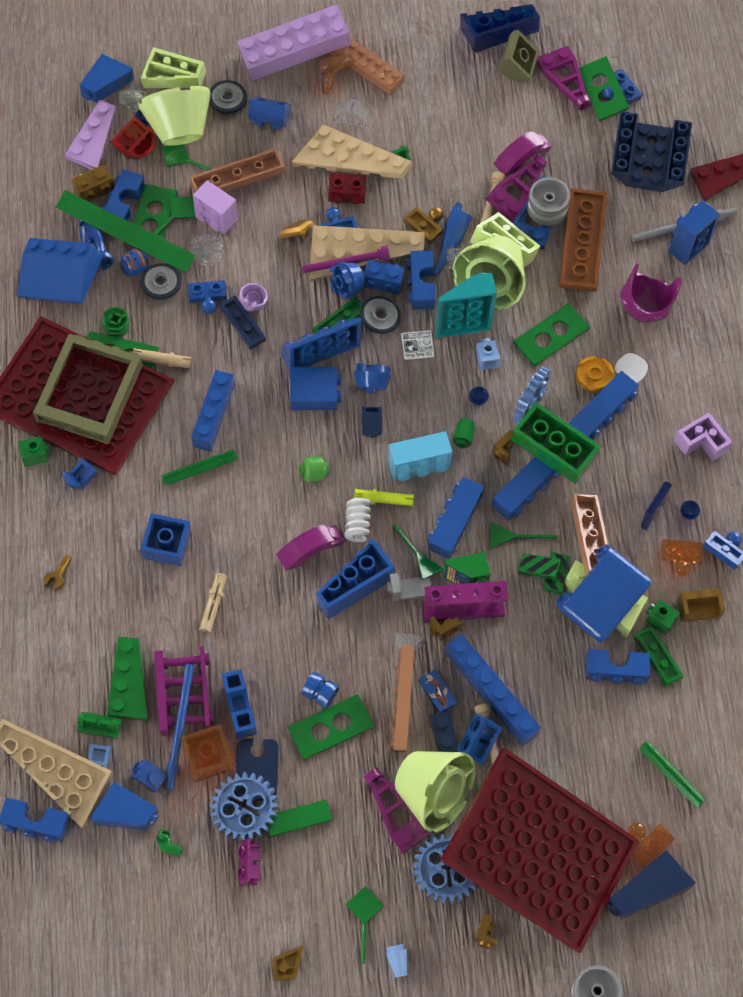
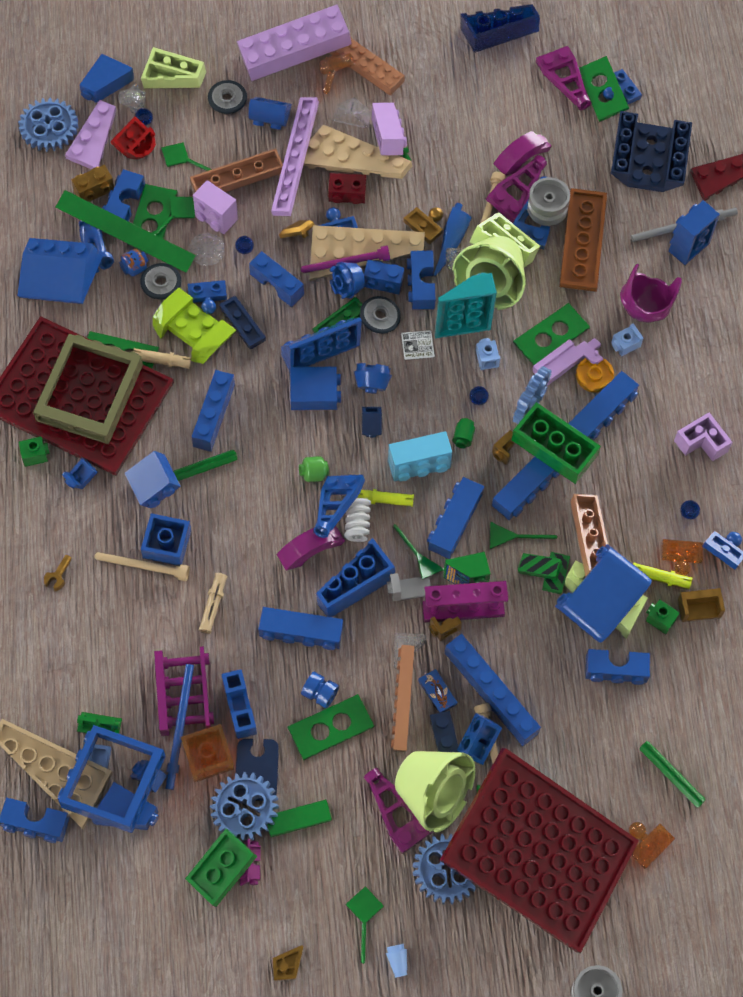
green wheel [102,307,130,337] -> none
green wing [107,637,148,721] -> none
yellowish green cone [138,86,211,146] -> none
green arm [156,829,183,857] -> none
lavender piece [239,283,268,312] -> none
pearl gold bracket [474,912,498,949] -> none
olive brick [500,30,539,81] -> none
dark blue slope [607,850,696,920] -> none
white sticker [615,353,648,383] -> none
green tile [634,625,684,688] -> none
clear blue tile [640,481,672,531] -> none
none -> medium blue gear [18,98,79,152]
none -> blue window [58,725,166,833]
none -> tan piece [95,552,190,581]
none -> brick [125,451,181,508]
none -> lime piece [153,288,236,364]
none -> green plate [185,829,257,907]
none -> clear blue plate [235,236,254,254]
none -> blue arch [249,251,304,307]
none -> blue brick [258,607,343,650]
none -> lavender plate [271,97,319,216]
none -> blue plate [313,475,365,538]
none -> lavender brick [371,103,407,155]
none -> lavender piece [533,338,603,385]
none -> light blue brick [611,323,643,357]
none -> neon yellow pin [633,562,693,590]

